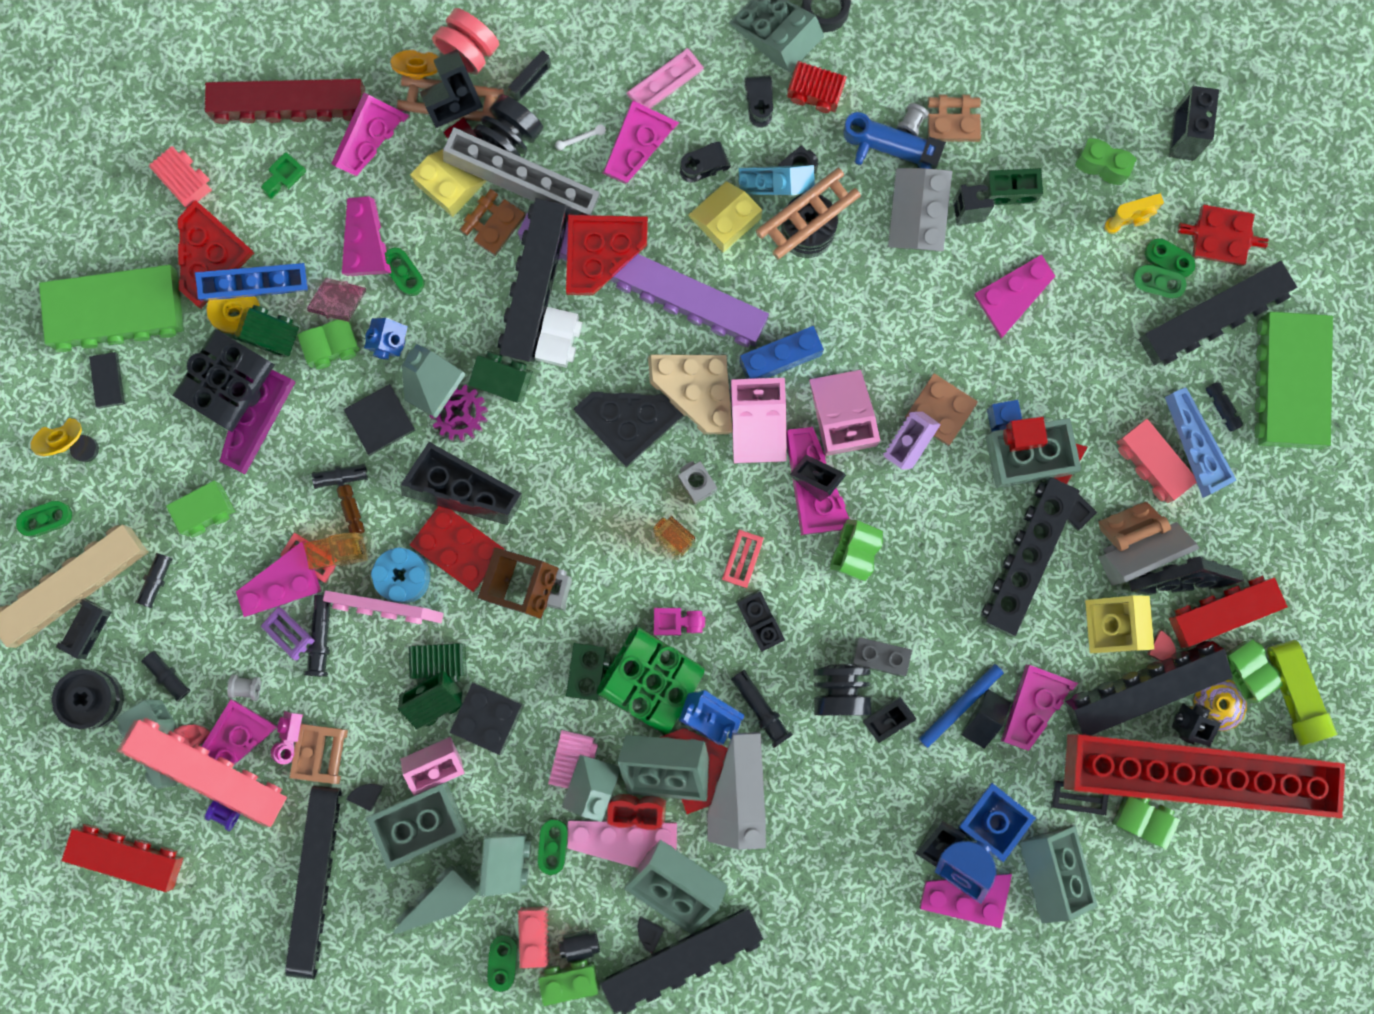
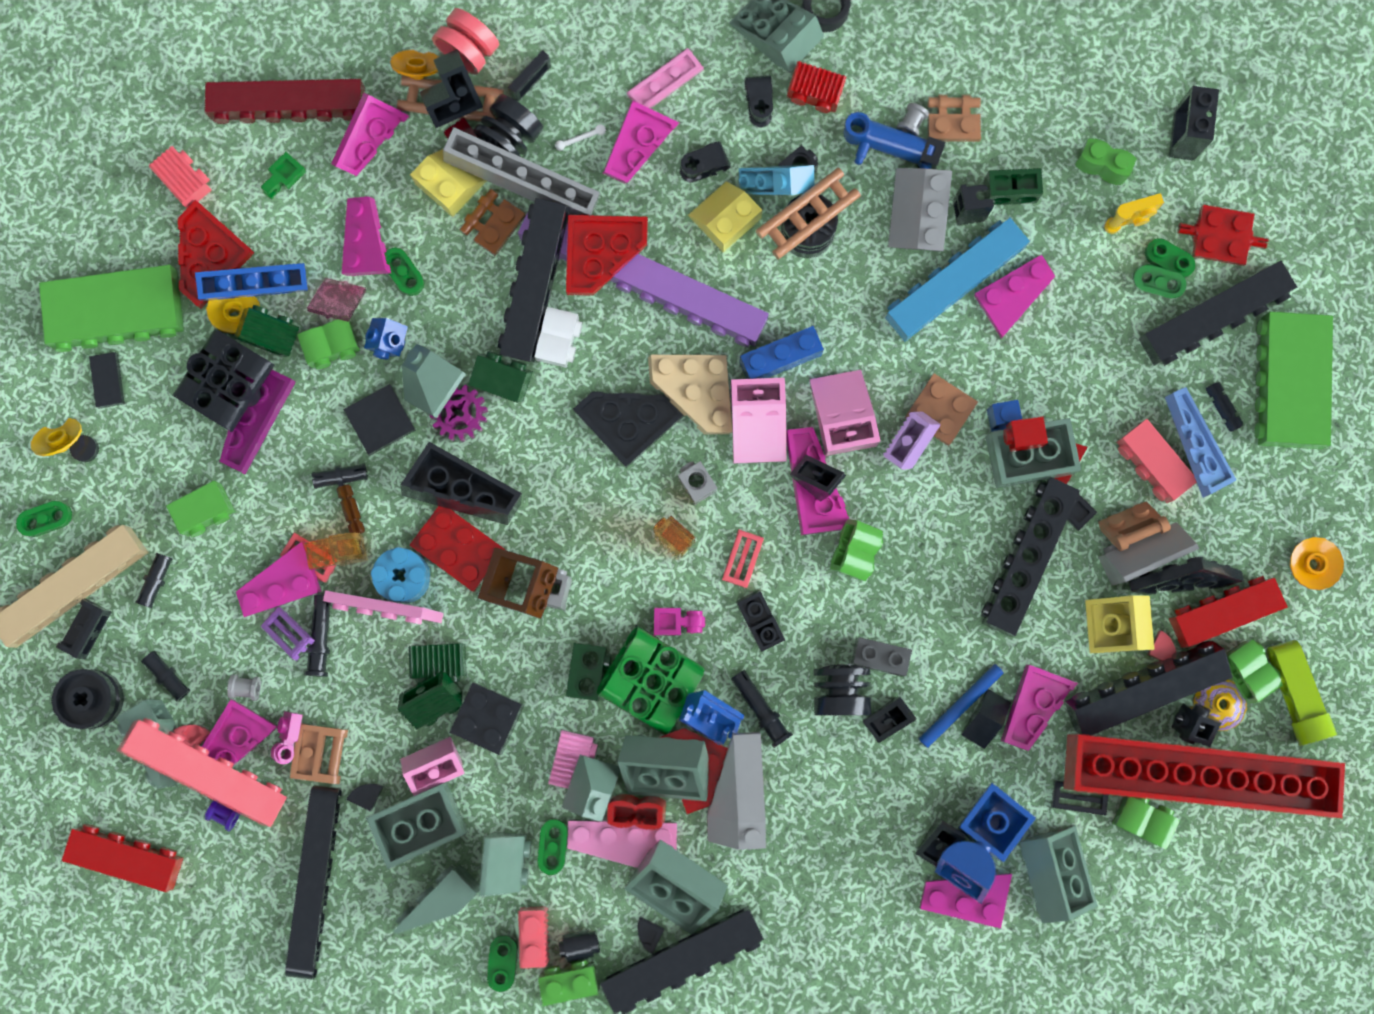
none -> dark azure brick [885,218,1030,342]
none -> light orange dish [1290,537,1344,590]

